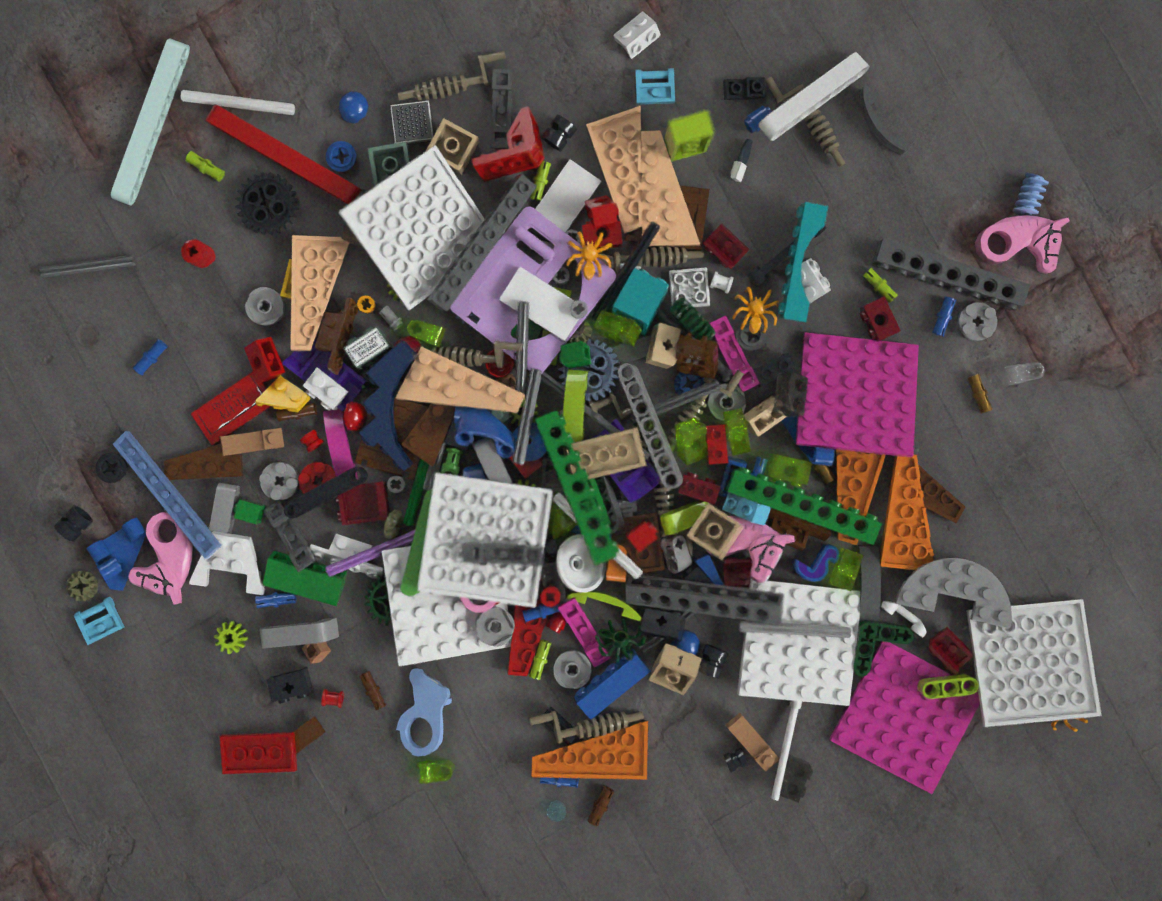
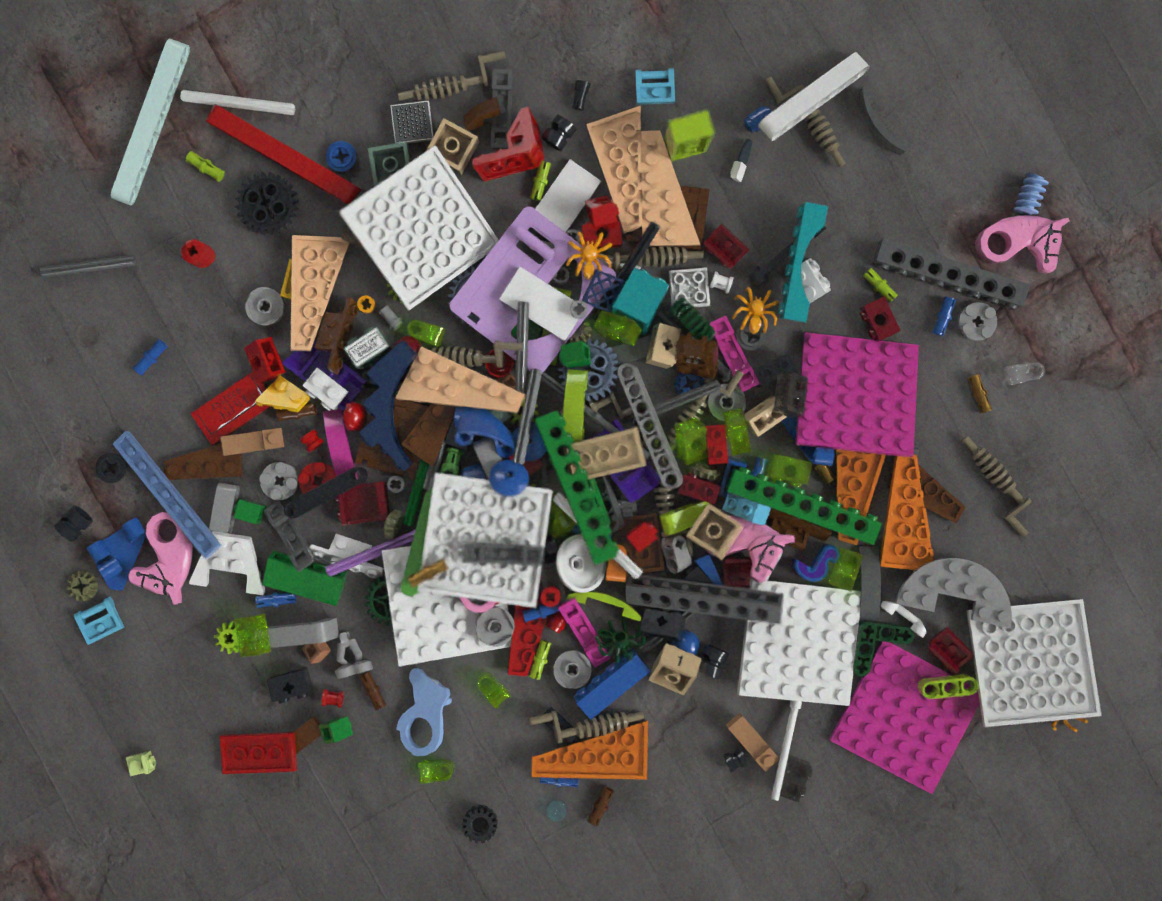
blue hair [339,91,369,123] -> none
dark grey brick [427,174,537,312] -> none
white bracket [613,11,661,59] -> none
black slope [723,77,765,100] -> none
light grey axle [739,621,851,638] -> none
none -> yellowish green bracket [126,751,156,776]
none -> clear neon green brick [234,613,271,657]
none -> green brick [319,716,353,744]
none -> light grey piece [335,632,373,679]
none -> pearl gold pin [407,558,449,588]
none -> black tyre [462,805,498,844]
none -> reddish brown slope [463,97,501,130]
none -> clear neon green piece [477,672,512,709]
none -> blue dish [489,460,529,497]
none -> black pin [572,80,591,111]
none -> dark blue window [582,269,625,312]
none -> olive gear [690,462,720,480]
none -> dark tan piece [962,436,1031,537]

